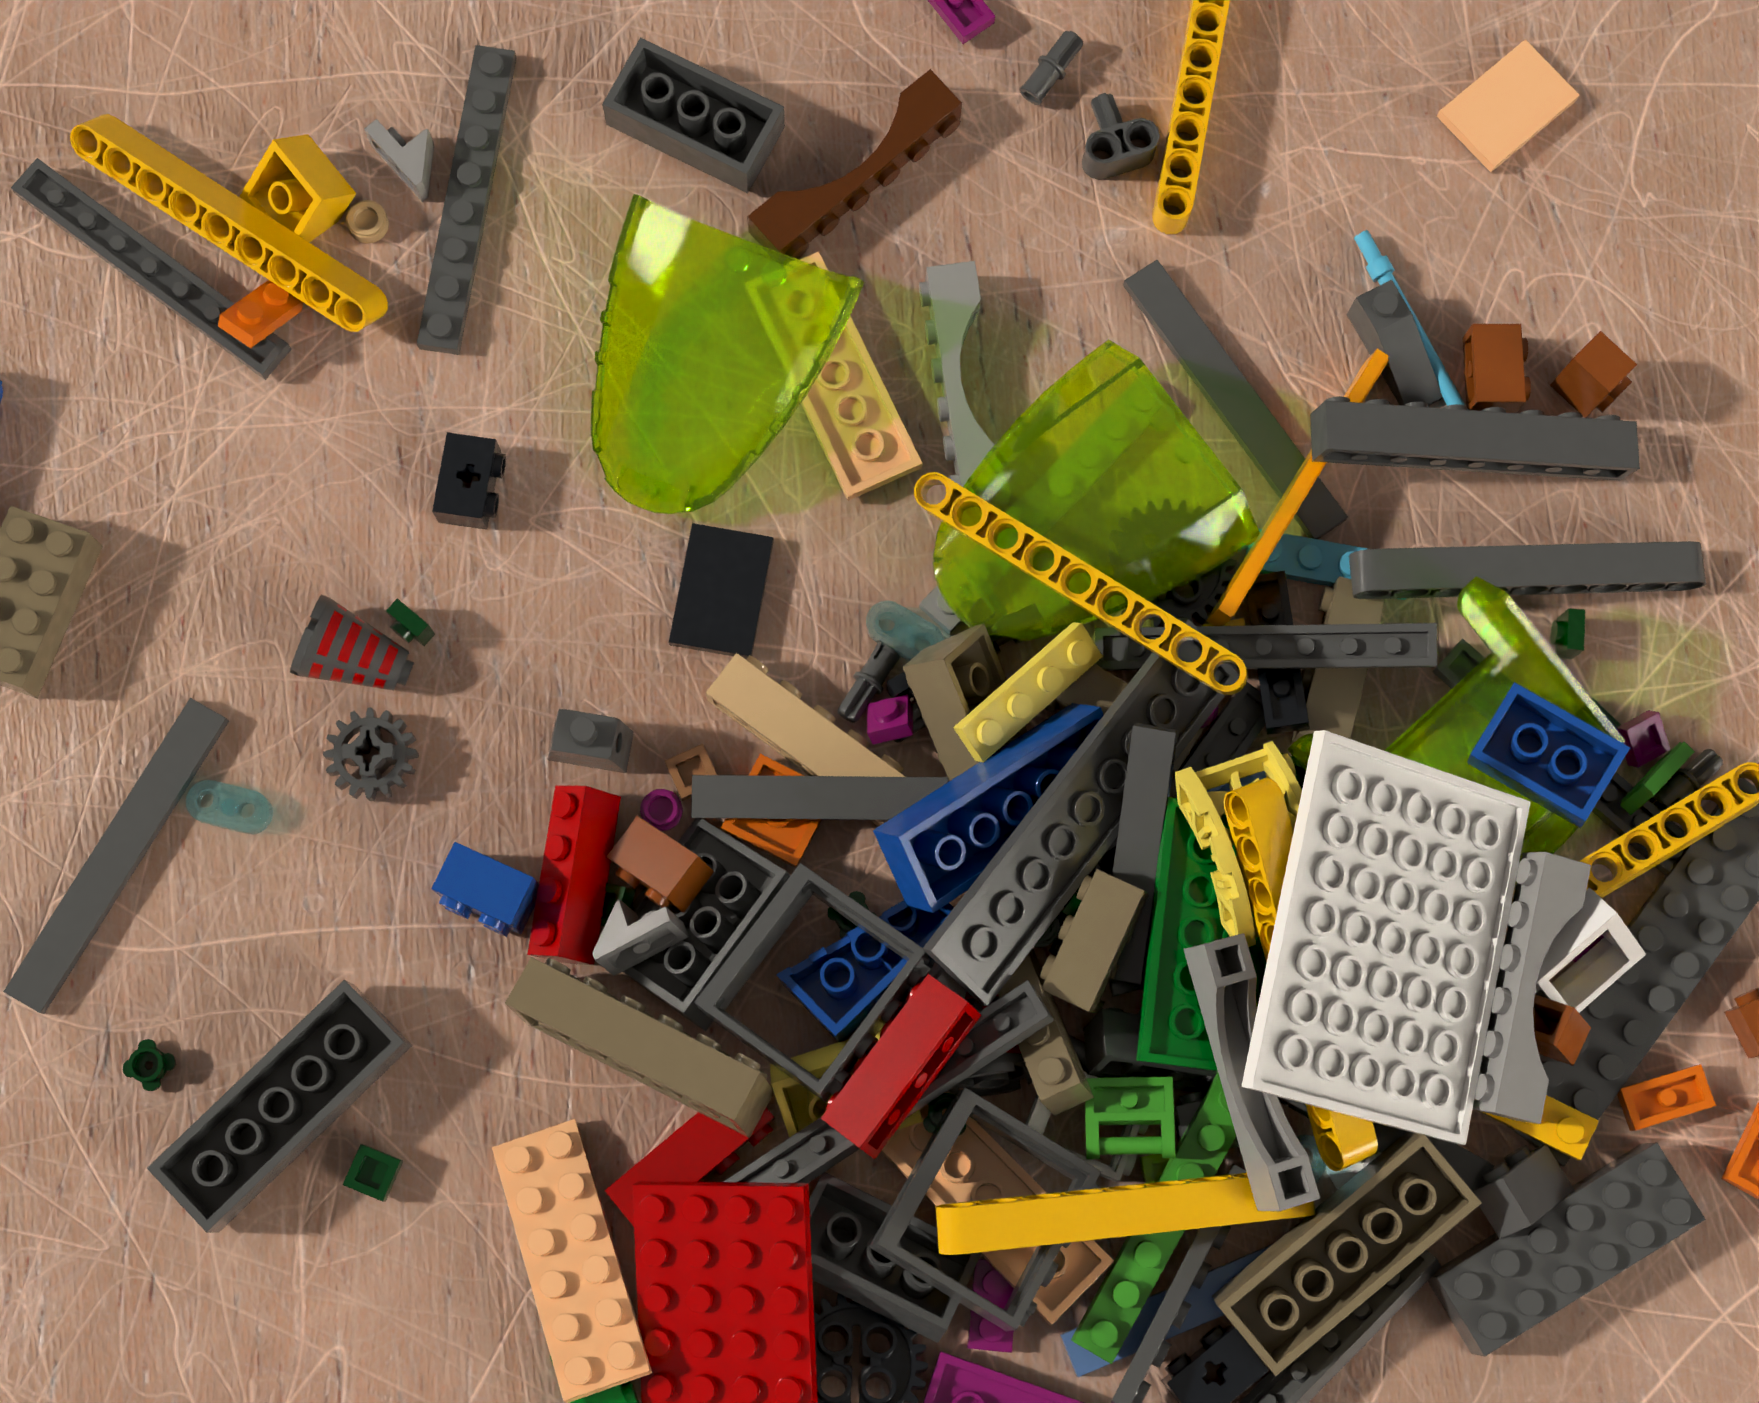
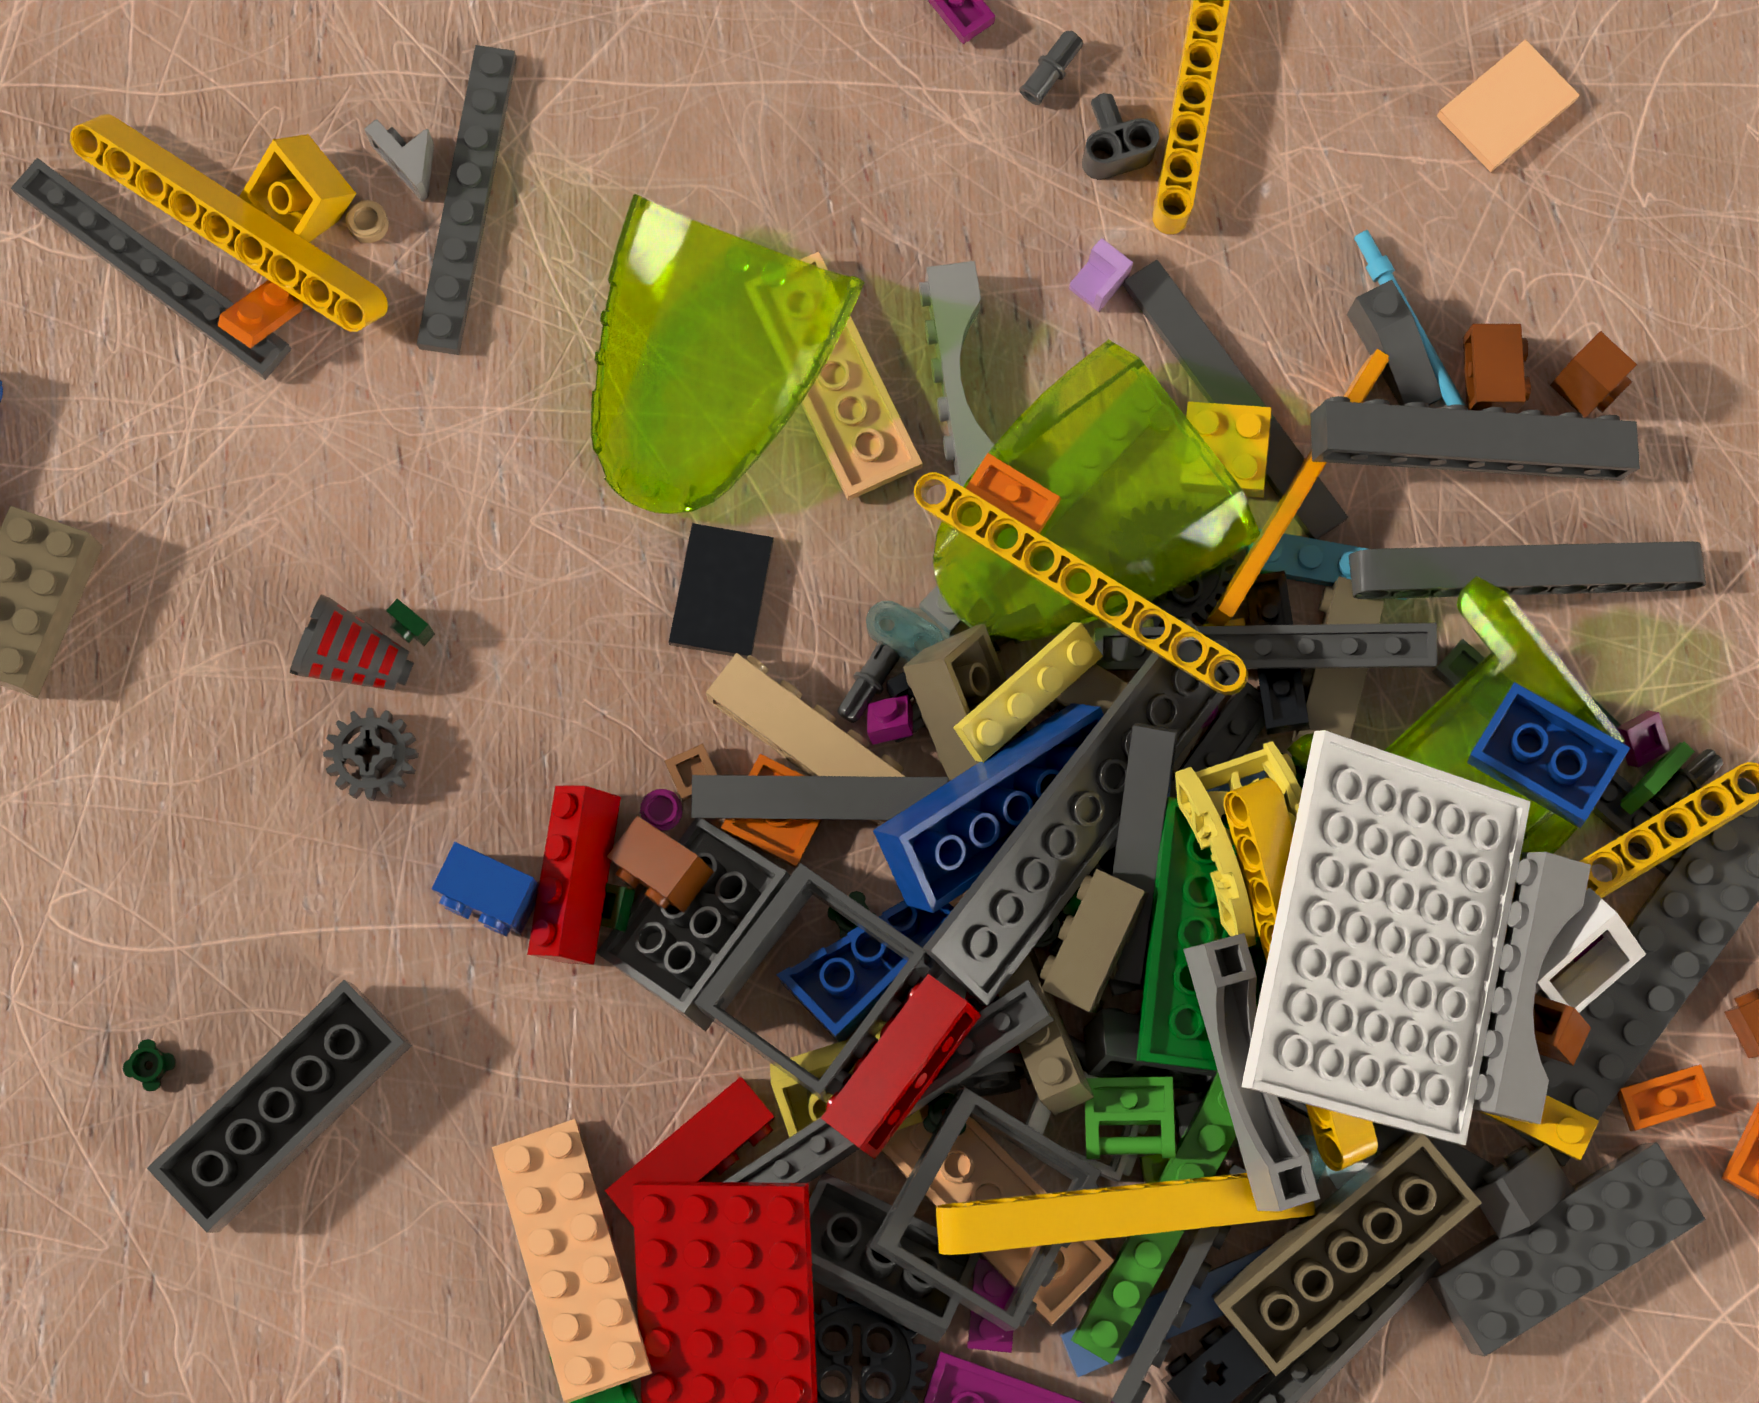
dark grey tile [3,698,229,1014] -> none
clear light blue plate [186,780,273,834] -> none
dark green plate [343,1144,403,1202] -> none
black brick [432,432,506,530] -> none
dark tan brick [505,957,774,1138] -> none
dark grey torso [547,709,634,773] -> none
light grey slope [592,900,689,976] -> none
dark grey brick [602,37,785,193] -> none
reddish brown arch [747,69,962,266] -> none
dark green plate [1550,608,1585,659] -> none
none -> orange plate [966,453,1061,534]
none -> lavender panel [1069,238,1133,312]
none -> yellow brick [1180,401,1272,498]

